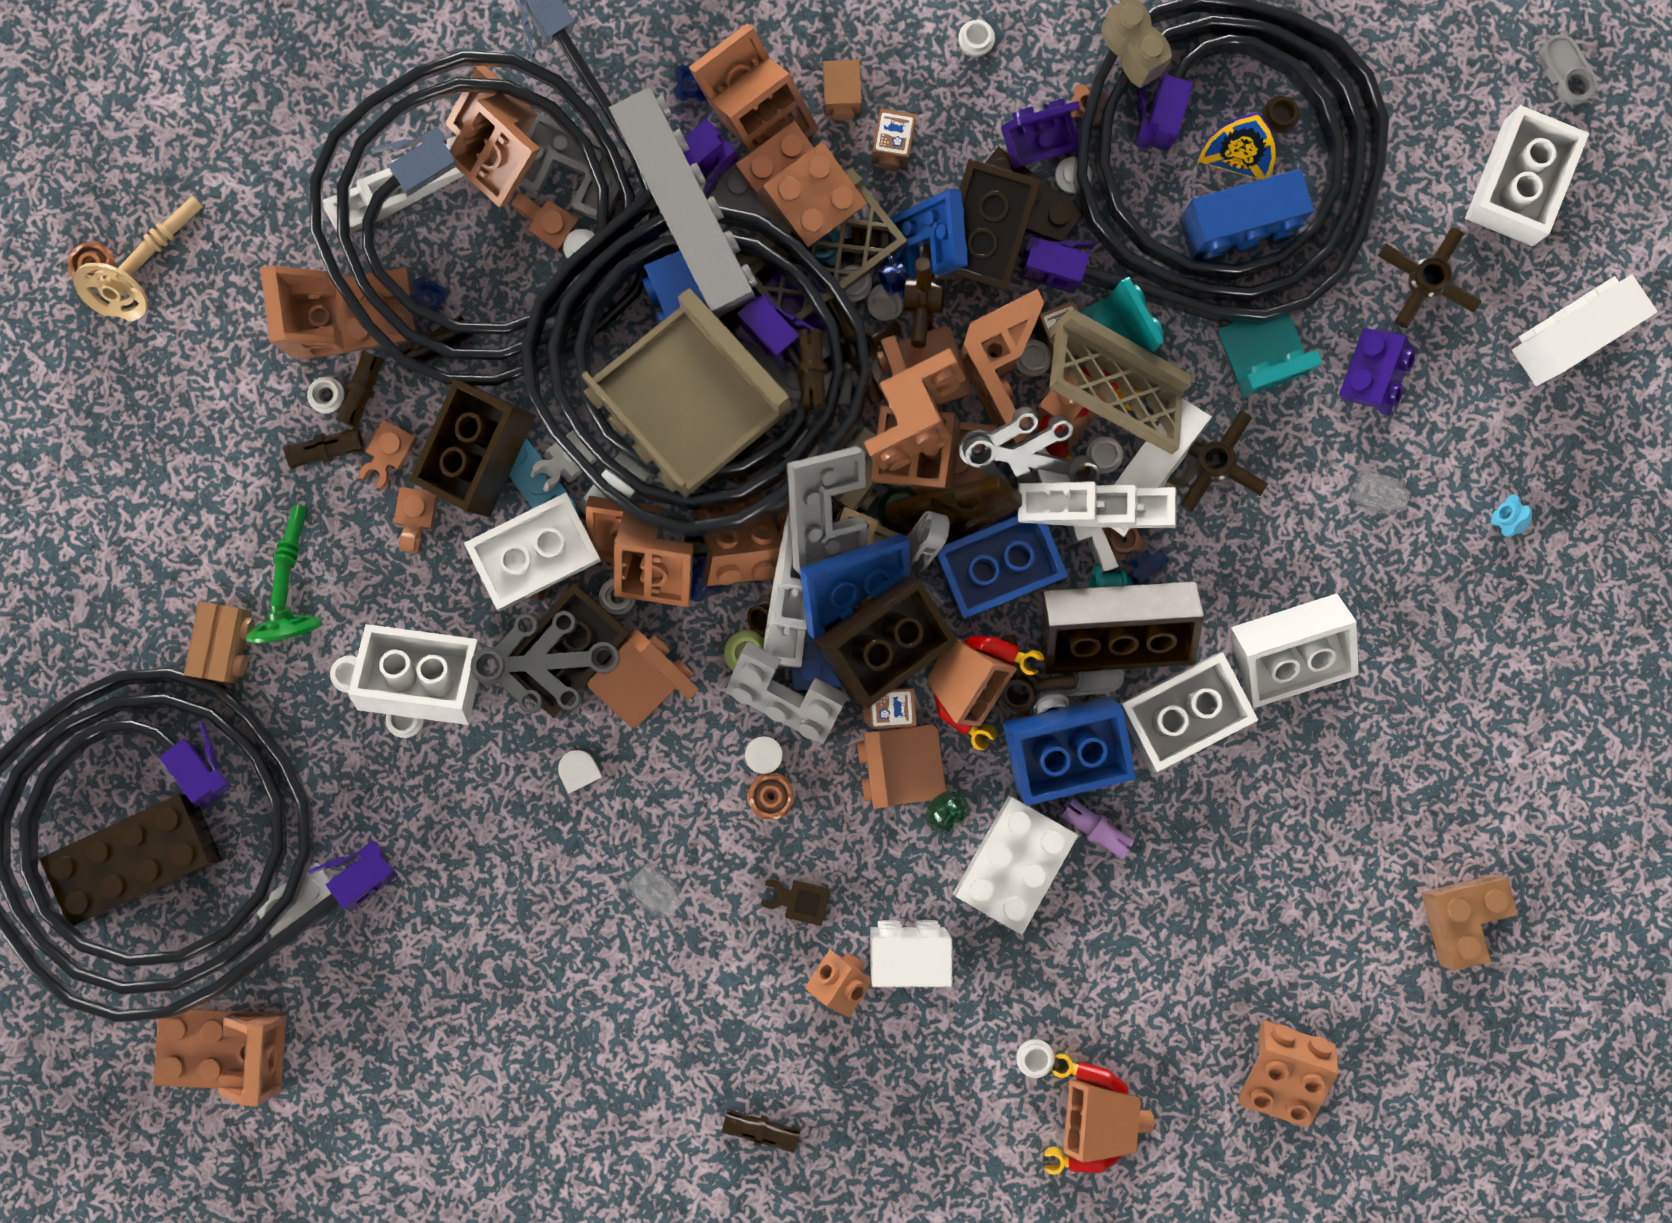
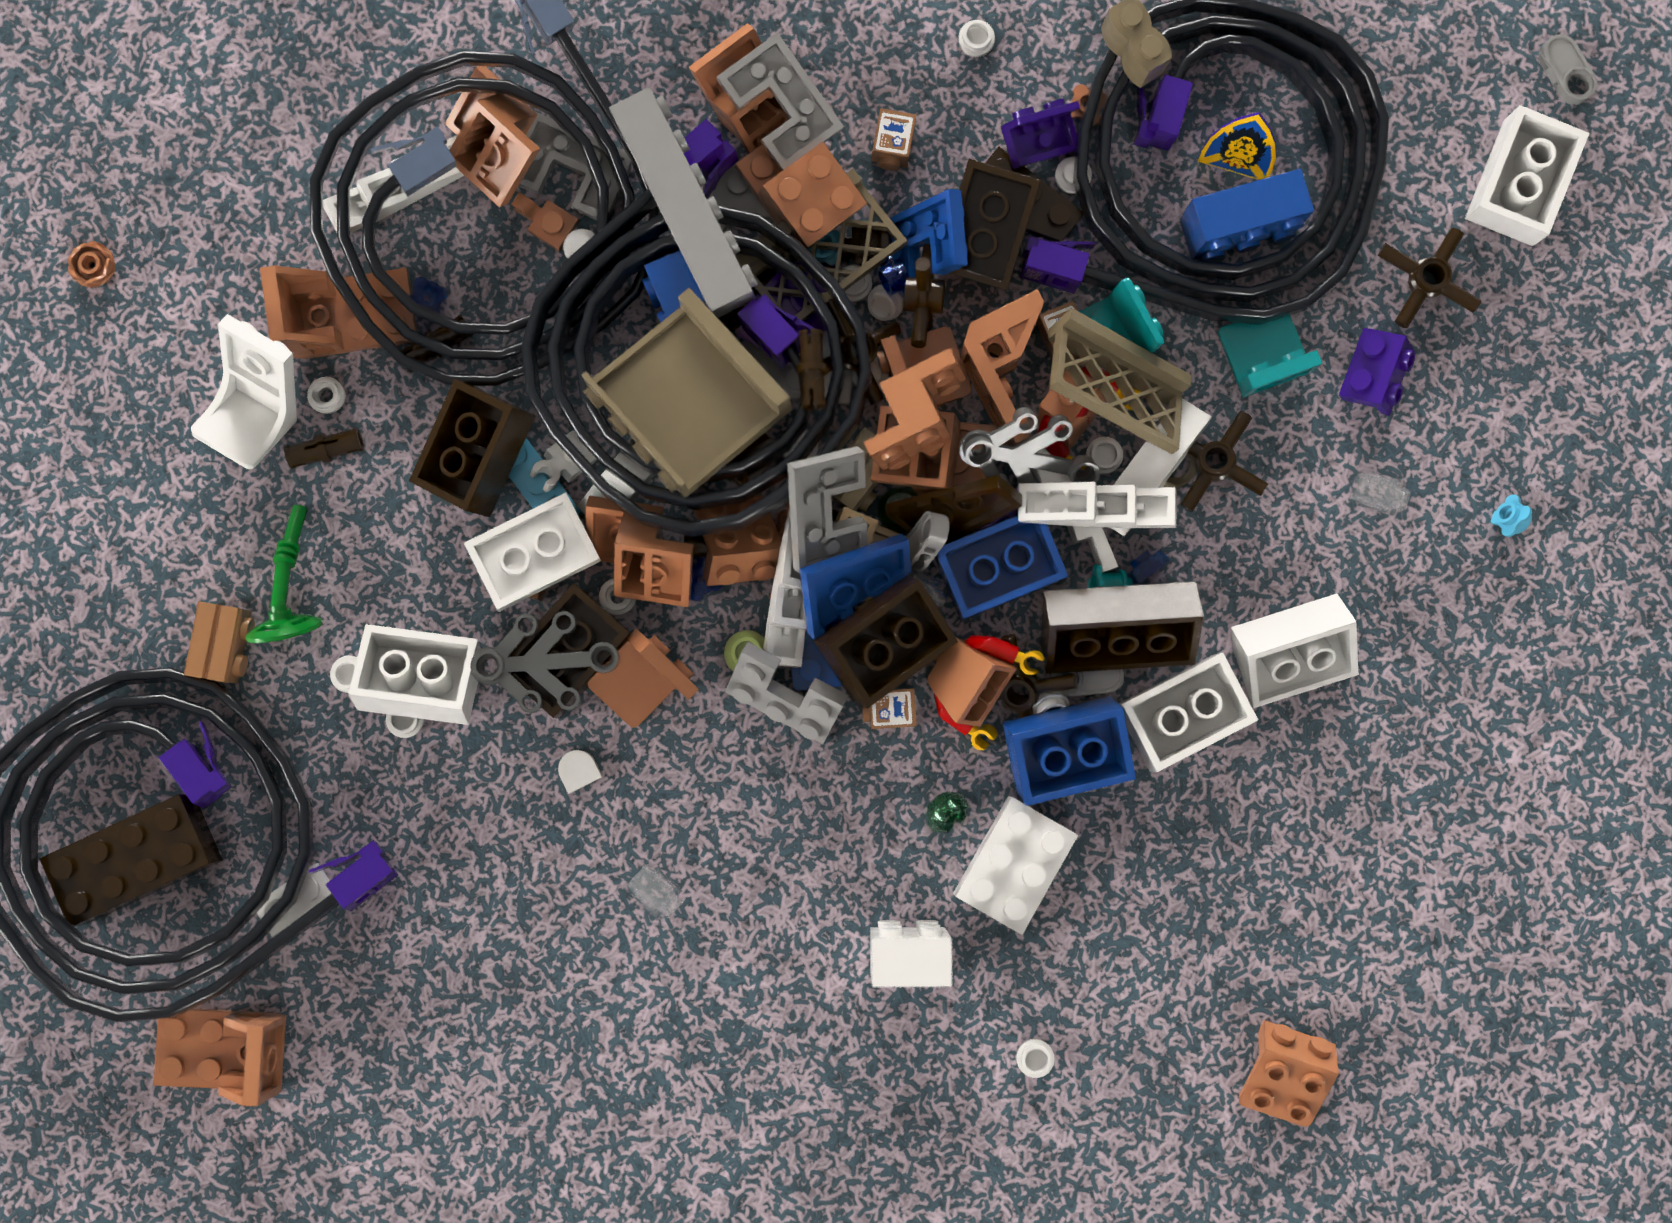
tan dish [73,196,203,321] -> none
dark brown pin [336,351,385,428] -> none
nougat plate [358,420,418,490] -> none
nougat plate [394,487,438,554] -> none
clear blue plate [673,64,707,102] -> none
dark brown pin [721,1109,801,1154] -> none
white tile [745,736,783,774] -> none
dark brown plate [747,595,771,637] -> none
nougat plate [747,773,795,819] -> none
dark brown plate [761,879,830,926] -> none
nougat brick [805,950,872,1018] -> none
medium nougat brick [823,60,861,121] -> none
nougat bracket [857,725,946,809] -> none
white plate [1015,340,1051,377] -> none
nougat torso [1044,1053,1155,1175] -> none
lavender pin [1058,797,1134,859] -> none
nougat plate [1103,527,1145,561] -> none
dark brown plate [1262,96,1300,133] -> none
medium nougat brick [1421,875,1518,971] -> none
white brick [1512,274,1658,386] -> none
none -> white bracket [191,314,297,469]
none -> light grey plate [716,32,844,171]

